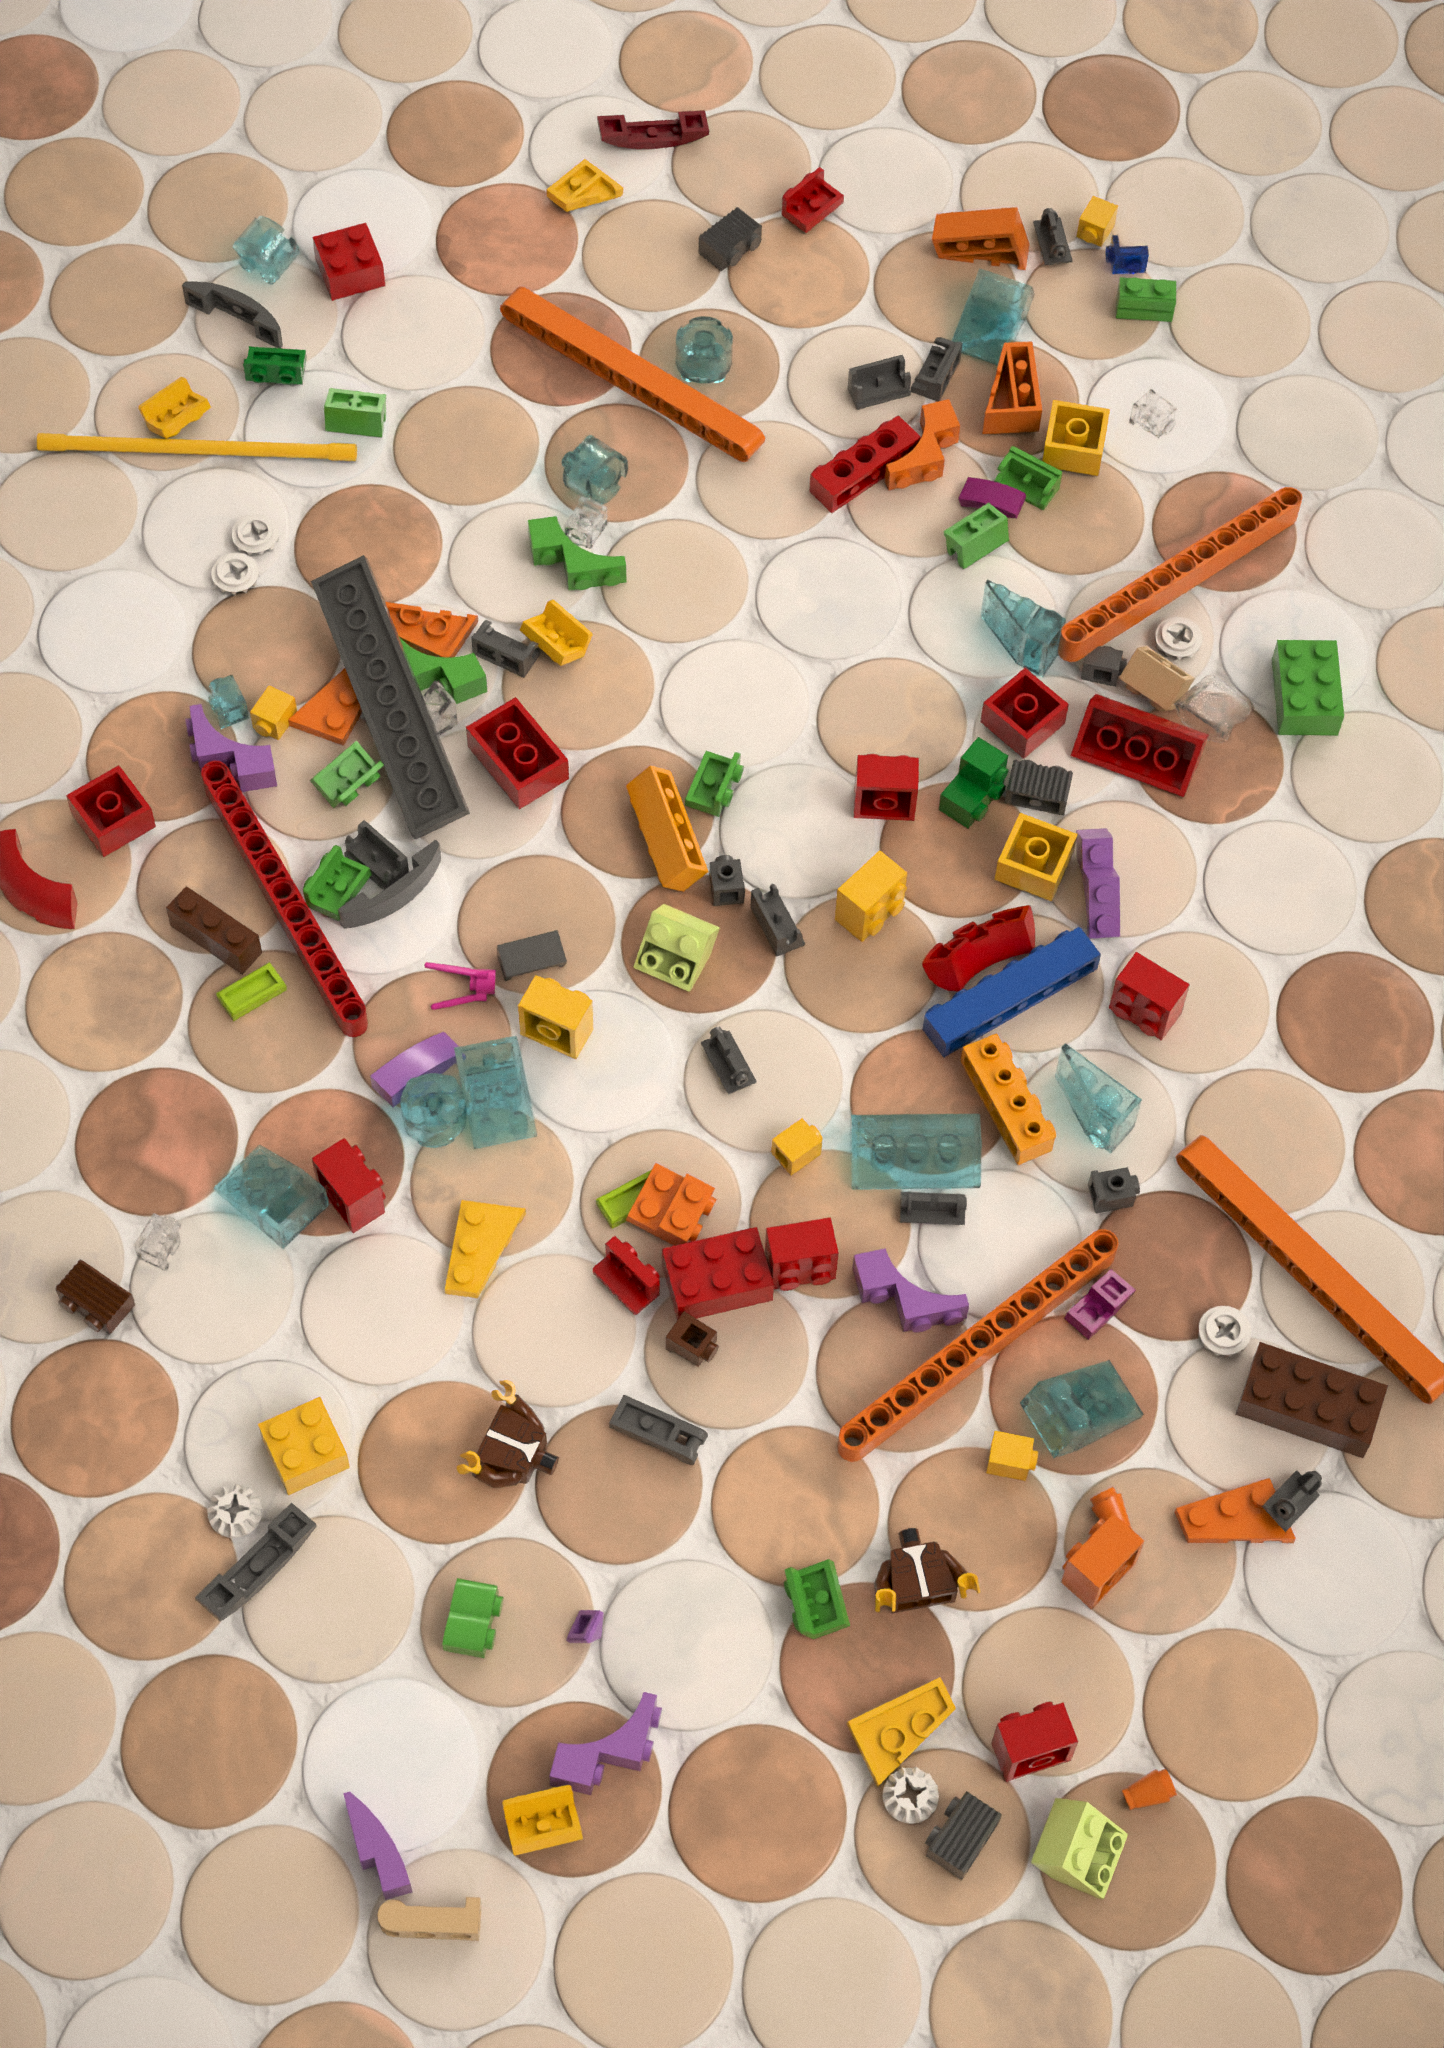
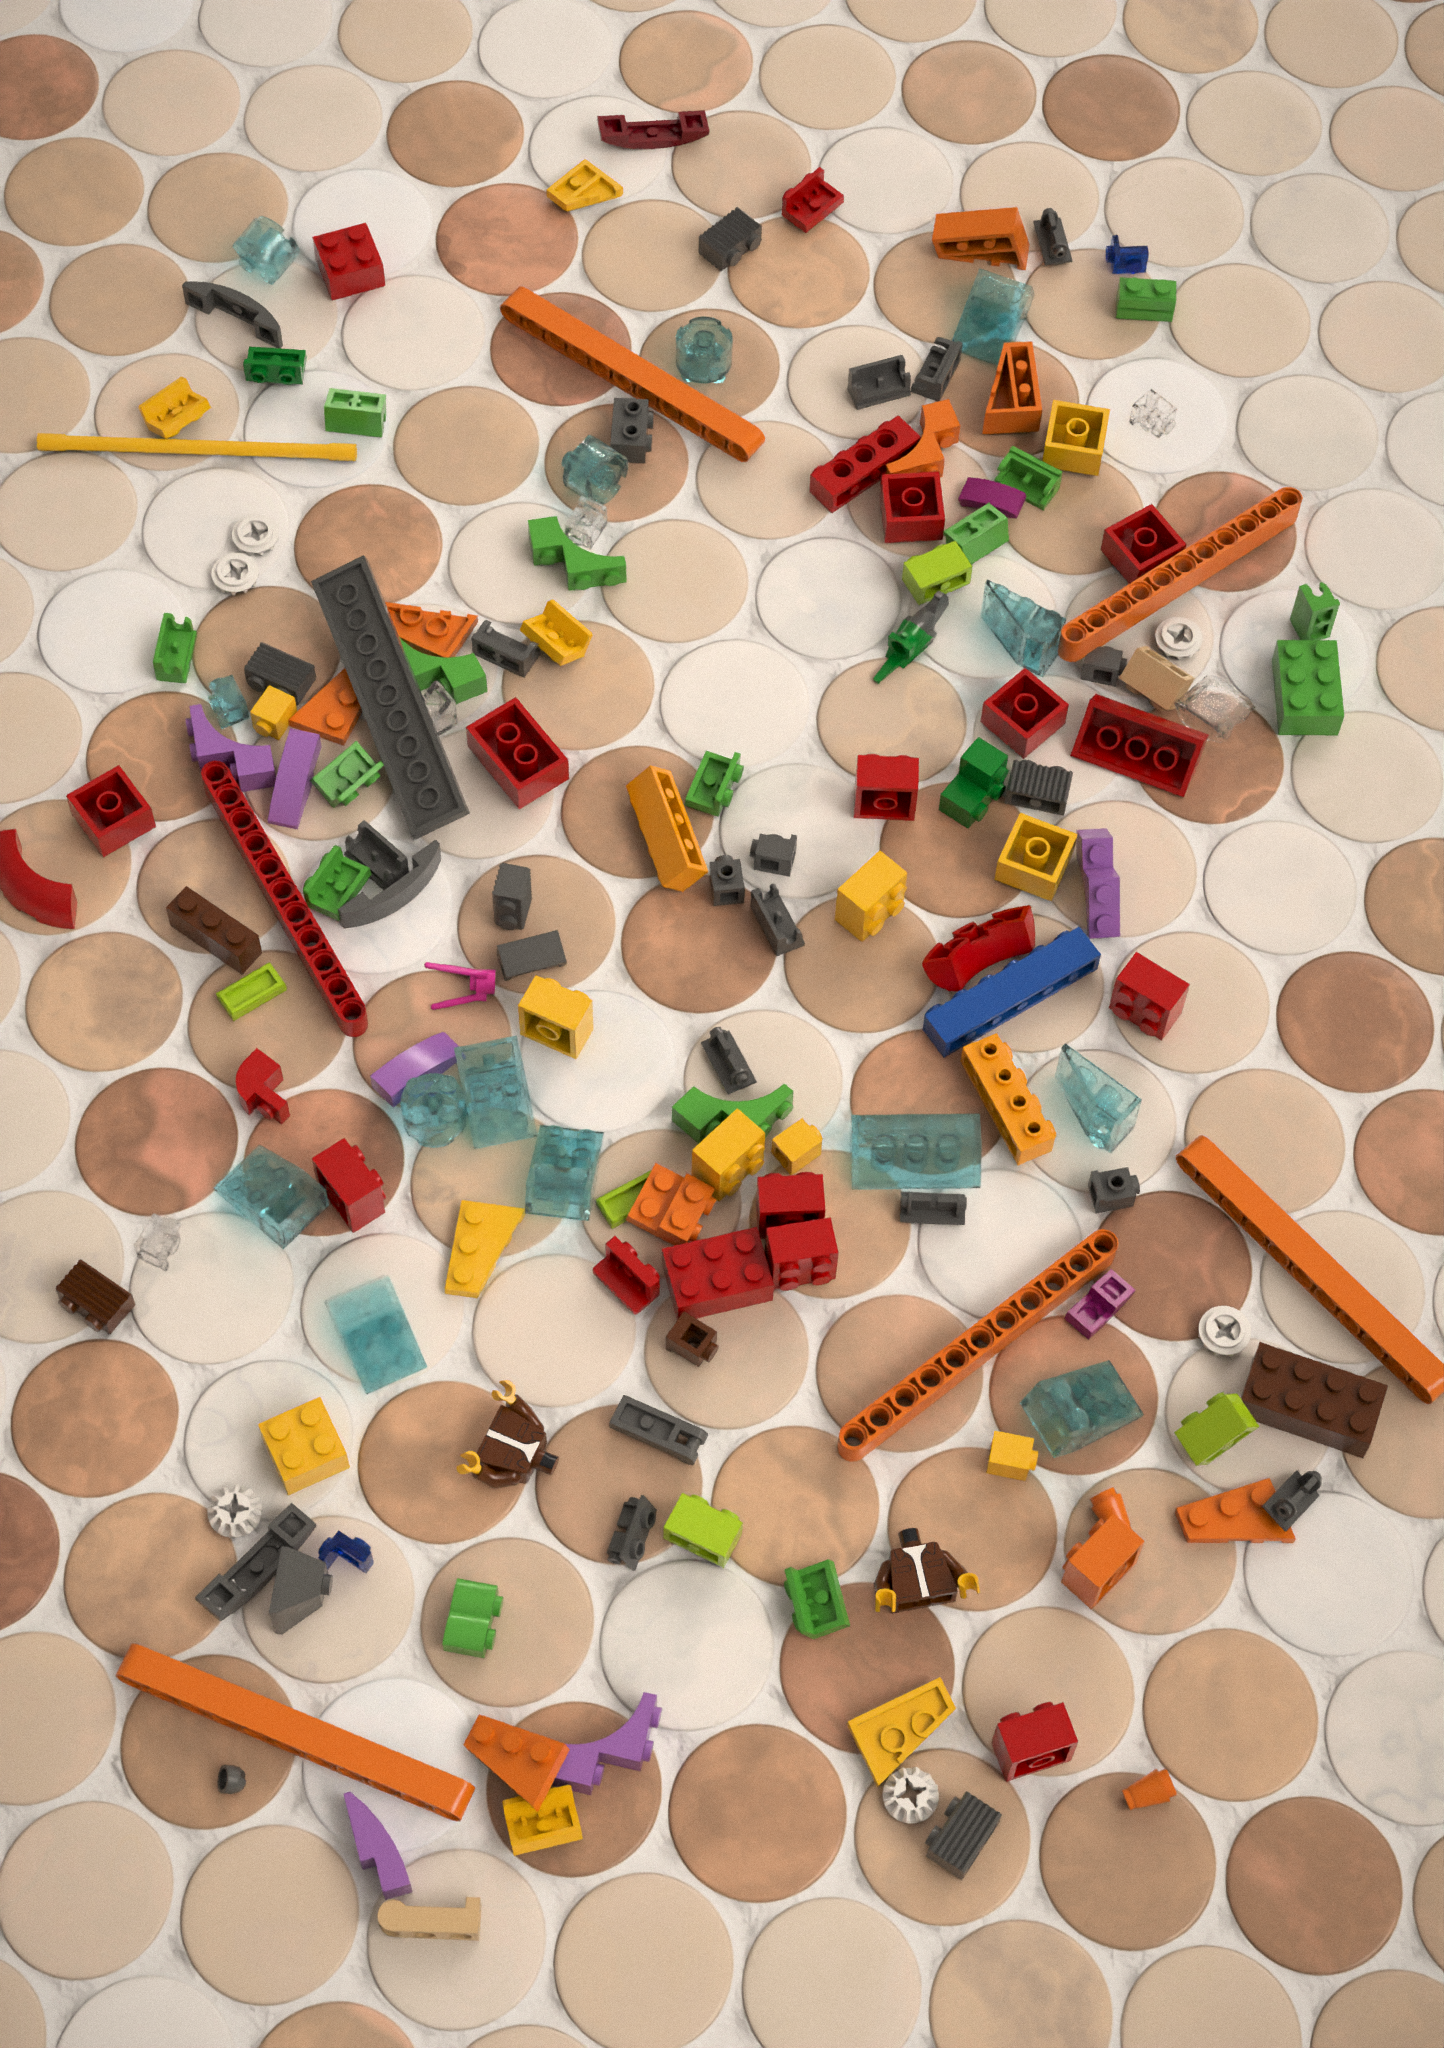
medium lavender slope [567,1610,604,1643] -> none
yellowish green slope [633,904,720,992] -> none
medium lavender arch [852,1248,969,1332] -> none
yellowish green slope [1031,1798,1128,1899] -> none
yellow brick [1076,196,1118,247] -> none
none -> orange beam [115,1643,475,1822]
none -> bright green hinge [153,613,197,684]
none -> dark grey hinge [217,1765,246,1794]
none -> red brick [235,1048,290,1125]
none -> dark grey brick [244,642,316,706]
none -> medium lavender slope [267,728,322,830]
none -> dark grey slope [269,1546,333,1635]
none -> clear blue bracket [318,1530,374,1574]
none -> clear light blue slope [324,1275,427,1394]
none -> orange wing [463,1714,570,1812]
none -> dark grey brick [492,863,532,930]
none -> clear light blue slope [525,1125,604,1221]
none -> dark grey hinge [606,1495,657,1571]
none -> dark grey brick [610,398,654,463]
none -> lime brick [663,1493,743,1568]
none -> bright green arch [672,1084,794,1143]
none -> yellow brick [691,1108,765,1202]
none -> dark grey brick [750,834,797,877]
none -> red brick [756,1172,826,1239]
none -> green animal [873,590,949,684]
none -> red brick [879,472,945,543]
none -> lime brick [902,541,973,605]
none -> red brick [1100,504,1187,584]
none -> lime brick [1174,1392,1260,1466]
none -> bright green hinge [1290,582,1340,640]

